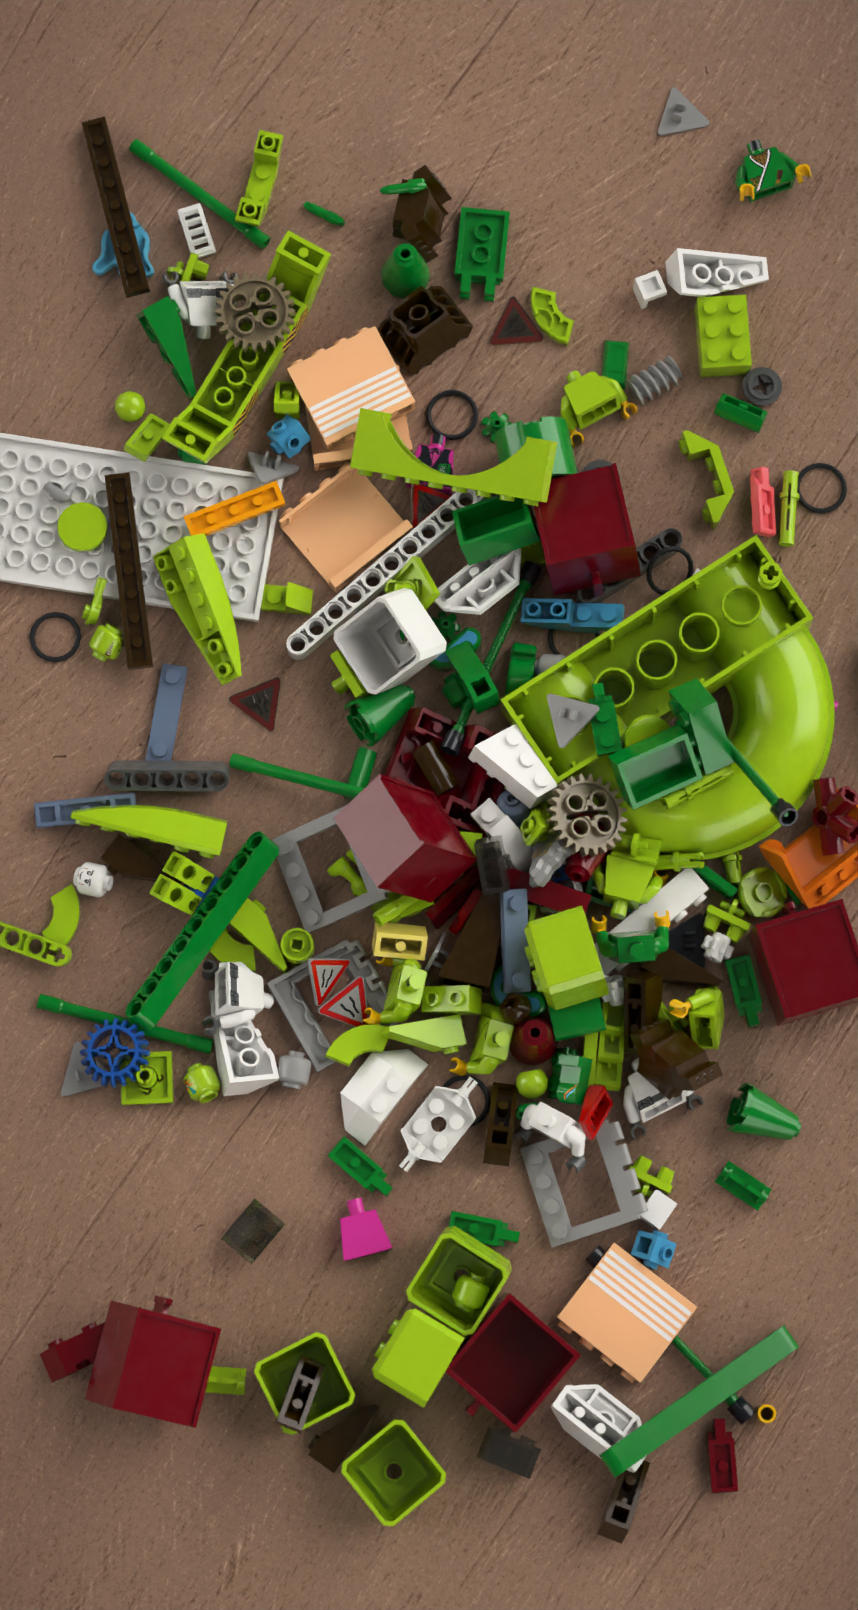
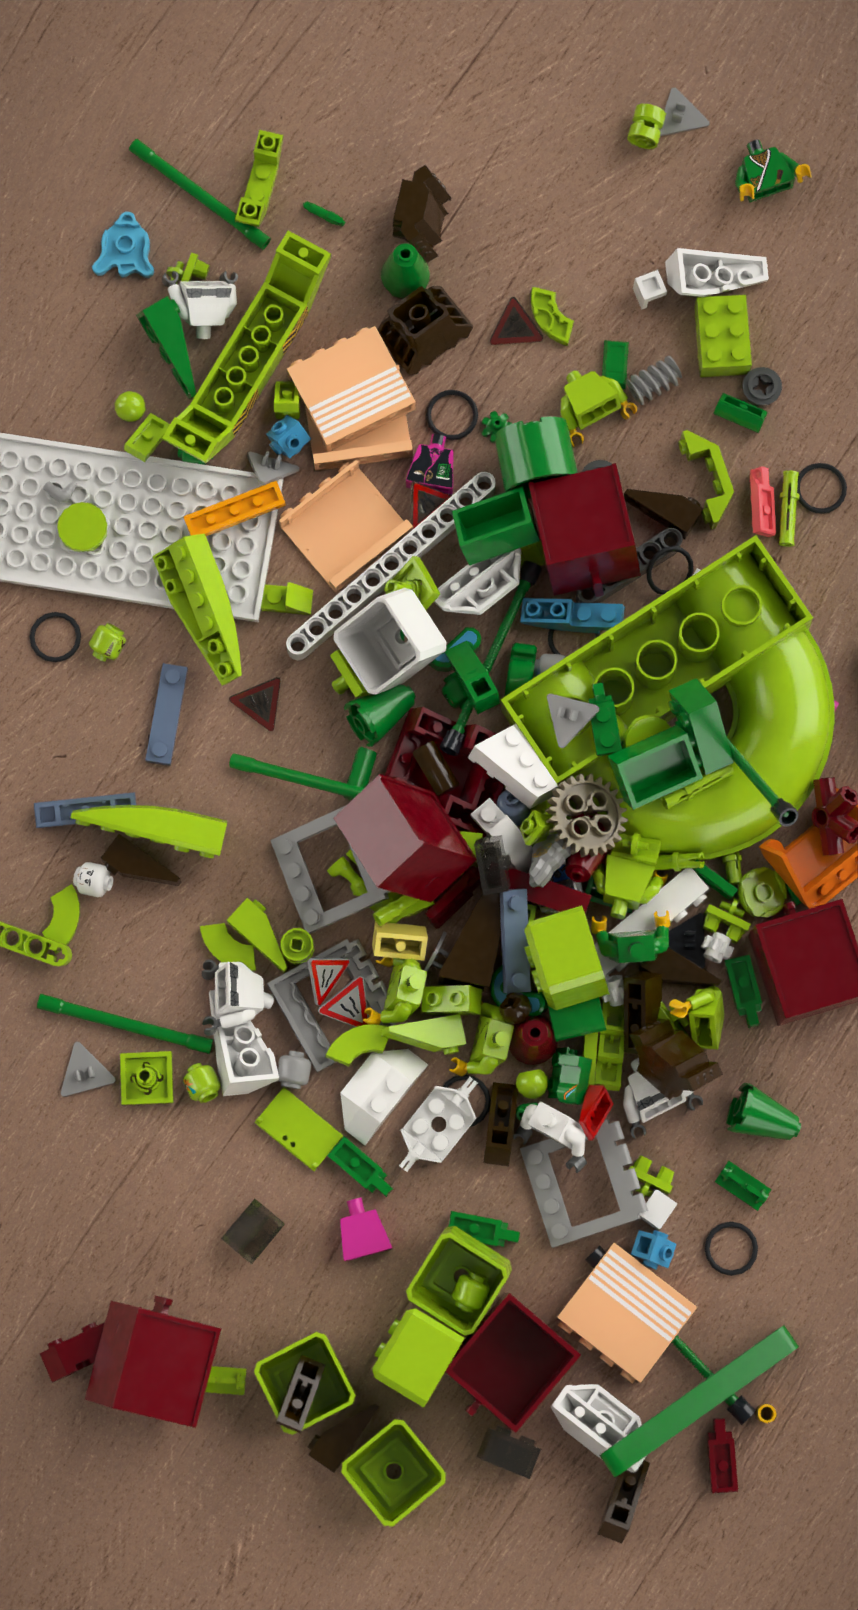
blue gear [80,1018,150,1088] -> none
dark brown plate [81,116,150,298] -> none
lime plate [82,577,107,626] -> none
dark grey beam [104,760,230,791] -> none
dark brown plate [105,472,153,670] -> none
green beam [125,831,279,1031] -> none
lime hips [149,851,219,916] -> none
white slope [177,203,216,259] -> none
dark tan gear [214,272,296,353] -> none
lime arch [350,408,558,506] -> none
green piece [380,178,427,195] -> none
green plant [431,611,461,641] -> none
red tile [449,889,482,935] -> none
green tile [454,207,510,302] -> none
lime bush [758,562,782,590] -> none
none -> lime door [255,1087,344,1172]
none -> dark brown slope [624,489,703,539]
none -> lime wheel [627,103,666,149]
none -> black piece [704,1221,758,1276]

